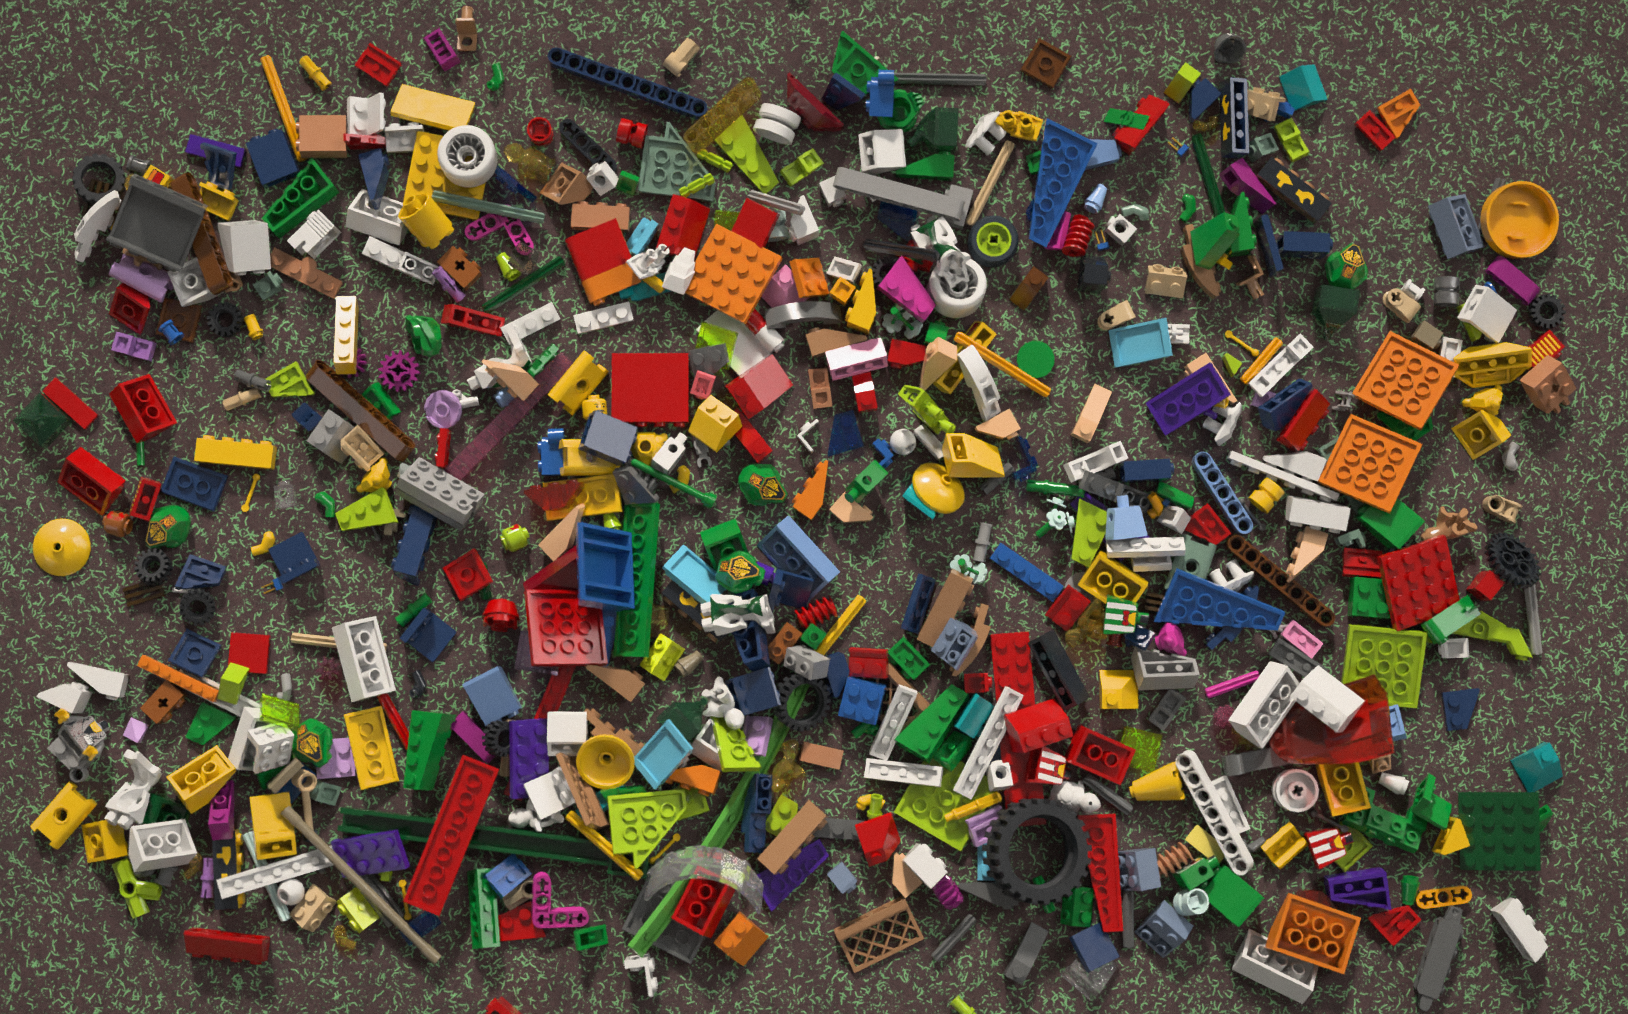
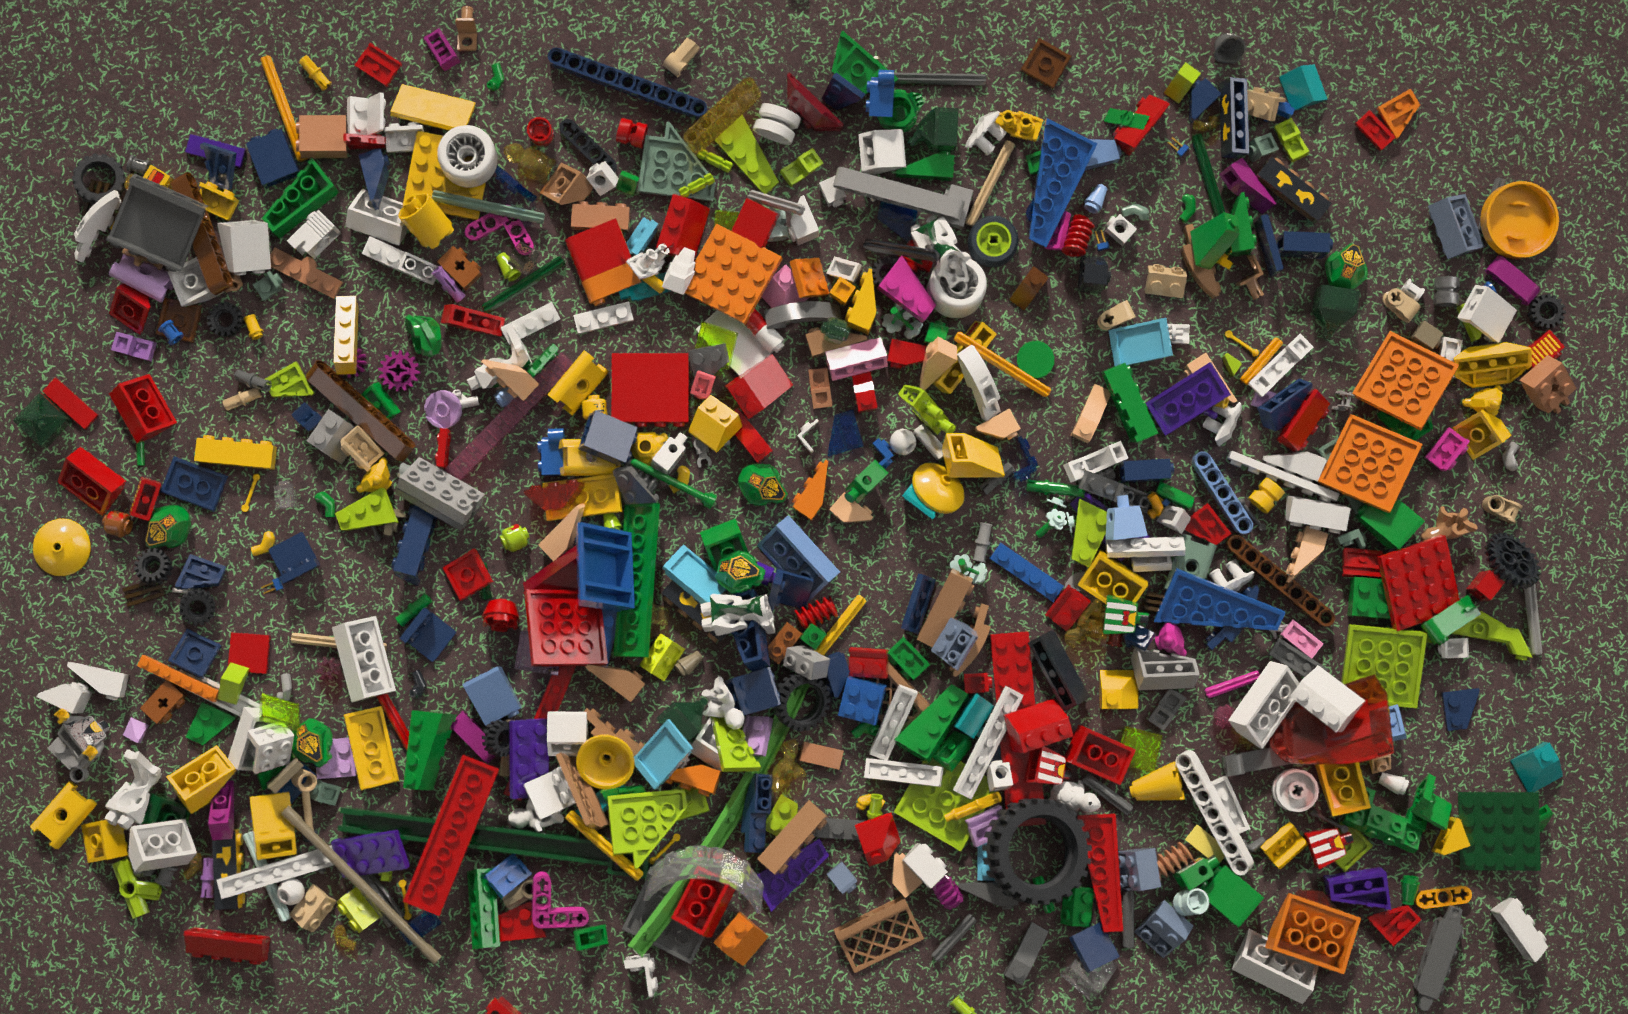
none -> clear green head [820,317,850,344]
none -> green wedge [1101,363,1158,443]
none -> dark pink bracket [1424,427,1470,471]

